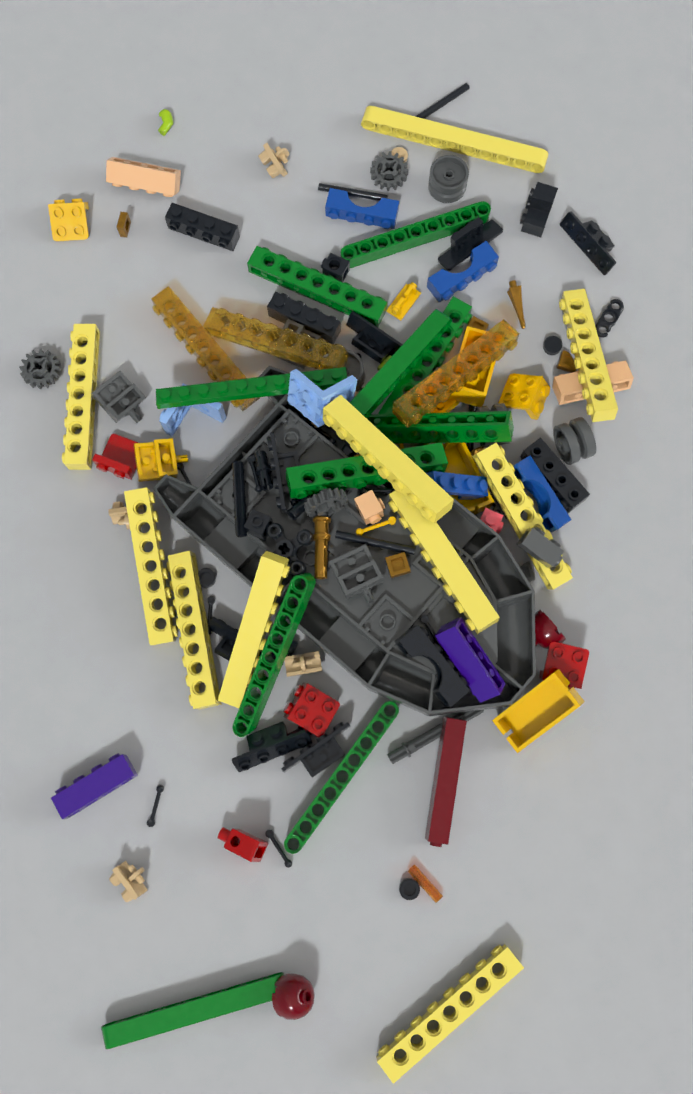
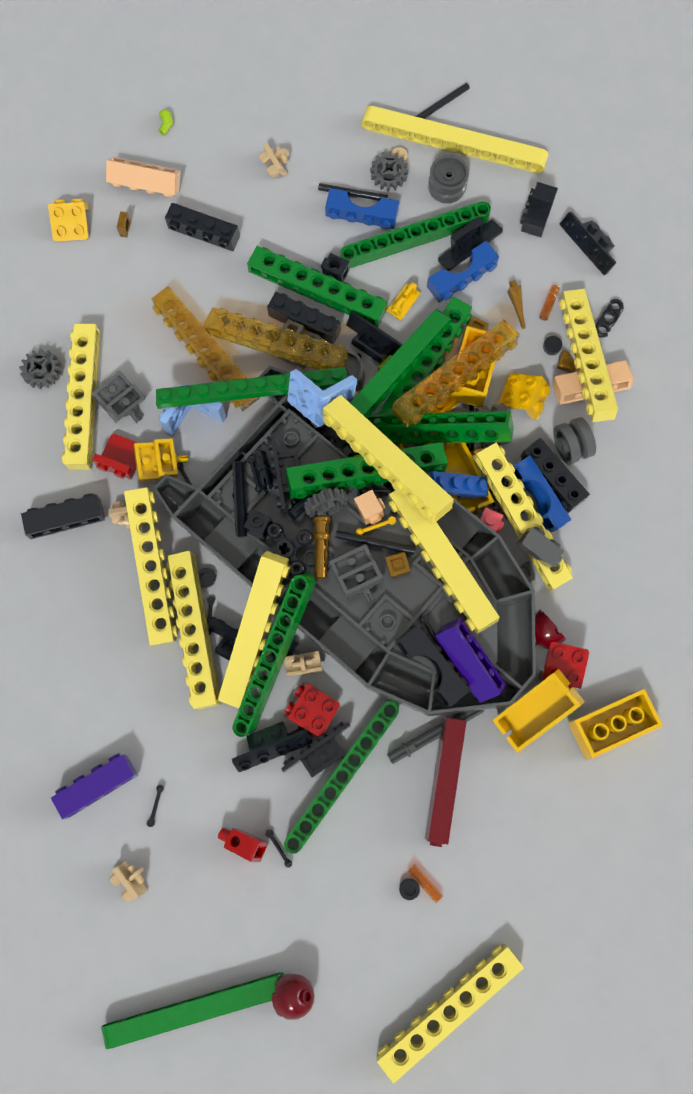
none -> black brick [21,493,105,539]
none -> clear orange piece [539,285,560,321]
none -> yellow brick [568,689,663,760]

